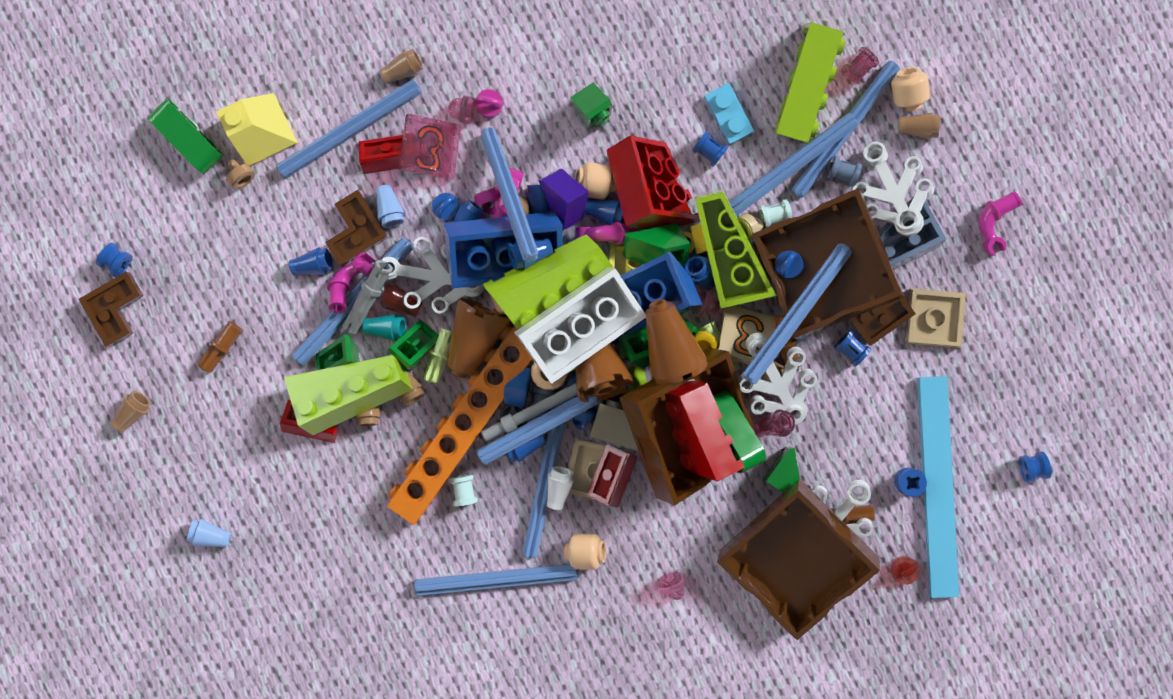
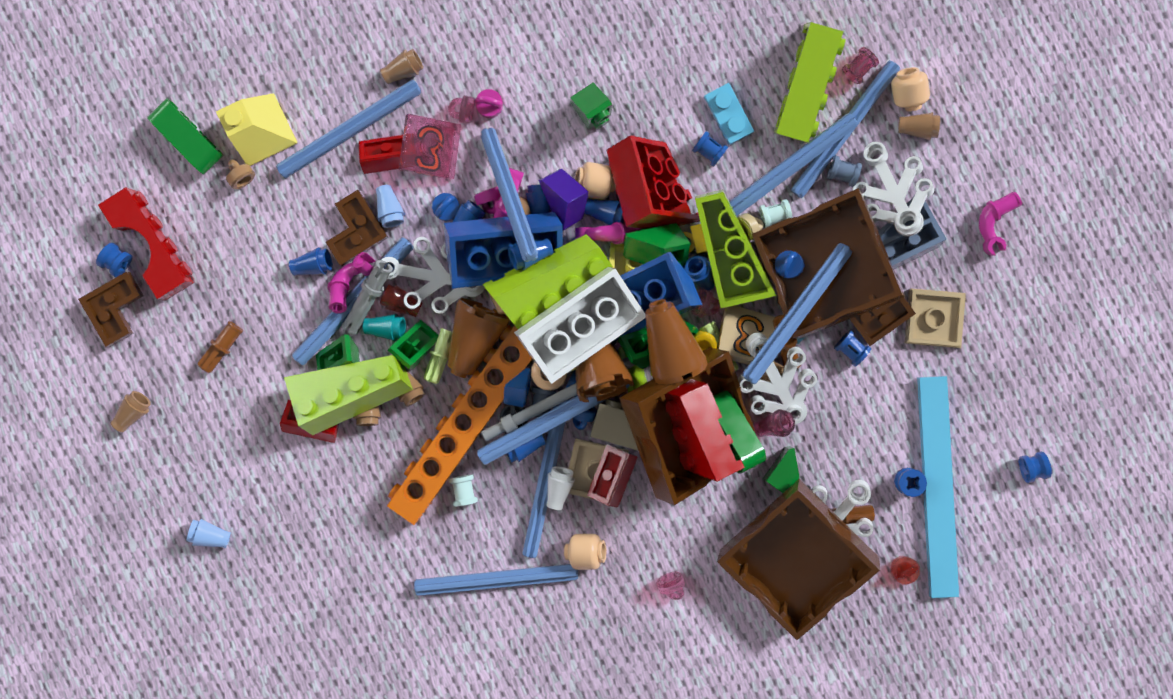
none -> red arch [98,187,194,300]

